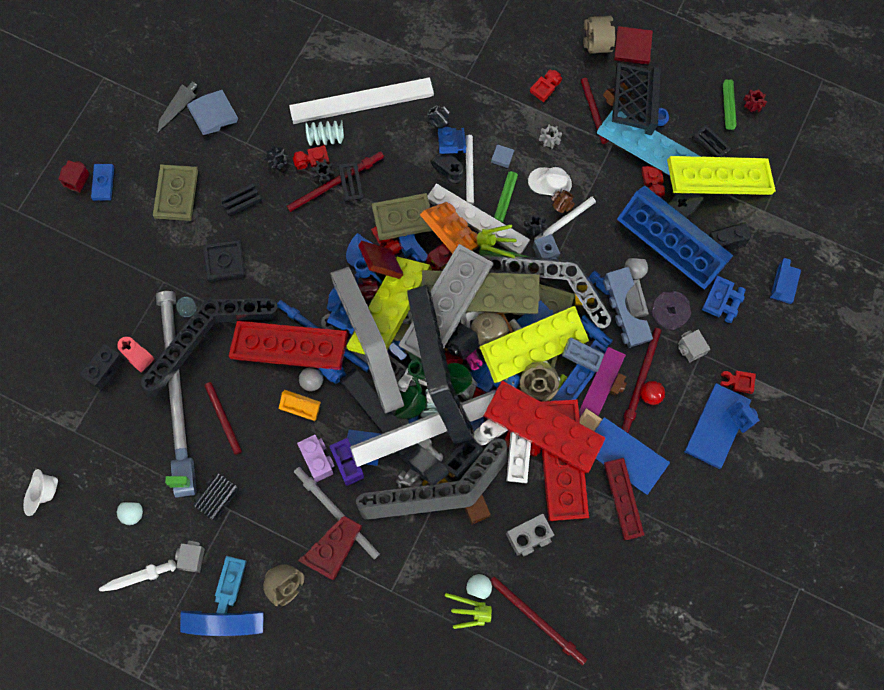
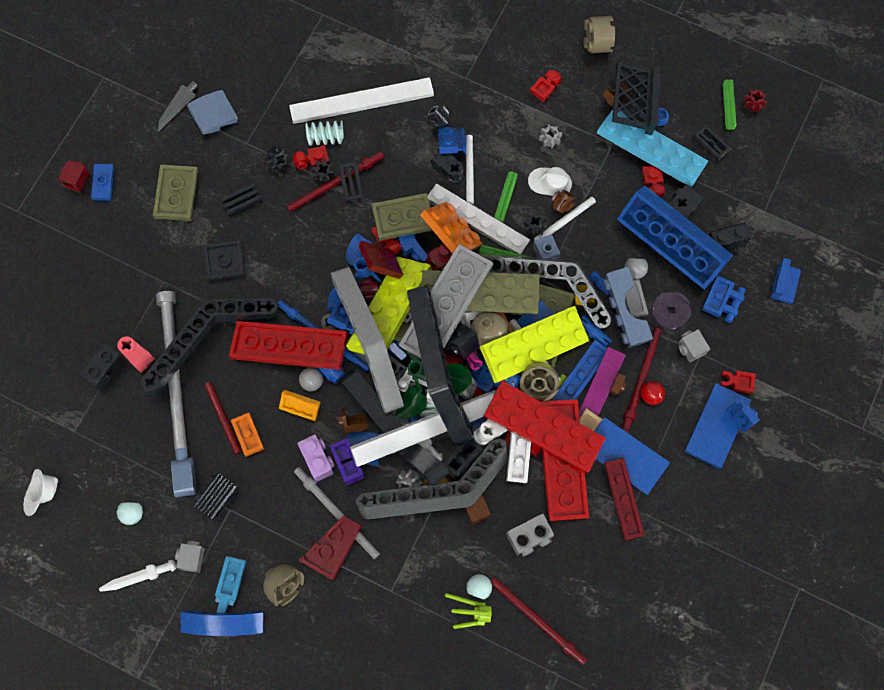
bright green tile [165,476,190,488] -> none
clear light blue tile [176,297,196,317] -> none
lime plant [477,225,517,258] -> none
sand blue tile [491,144,514,168] -> none
sand blue plate [562,338,604,372] -> none
dark red bar [581,78,608,144] -> none
dark red tile [614,26,653,65] -> none
neon yellow plate [667,156,776,195] -> none
none -> orange plate [231,413,264,457]
none -> reddish brown bracket [338,408,368,434]

